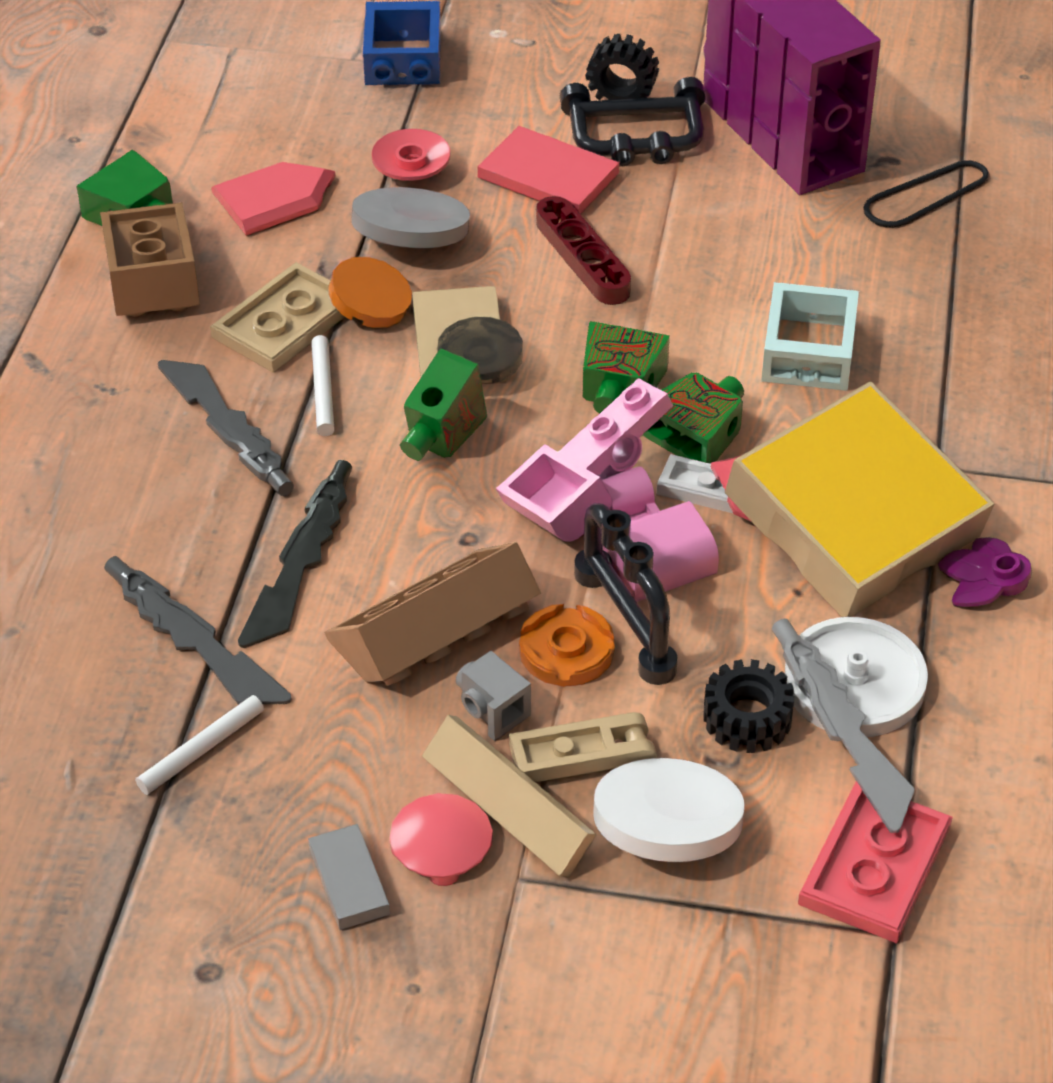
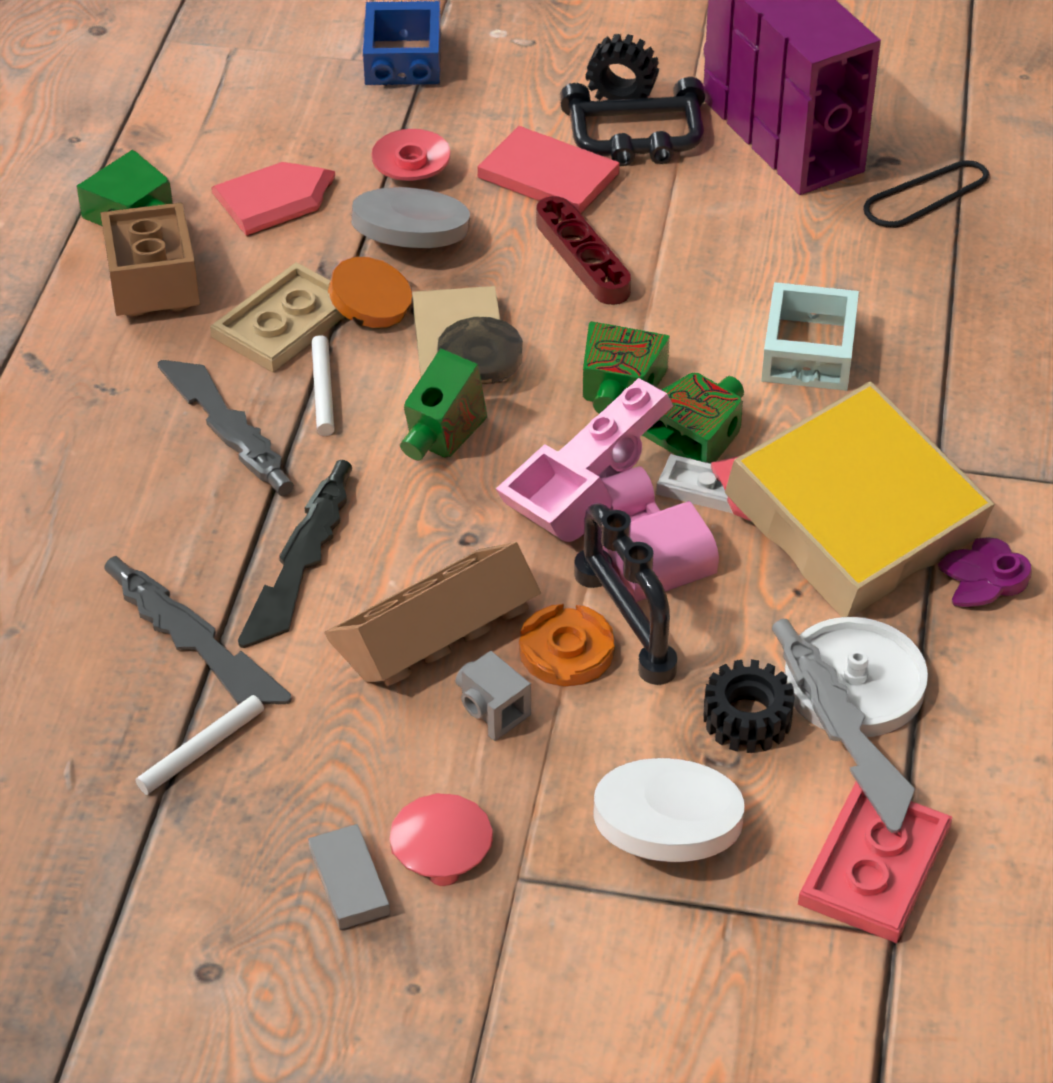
tan tile [422,715,597,877] -> none
tan plate [509,712,657,782] -> none

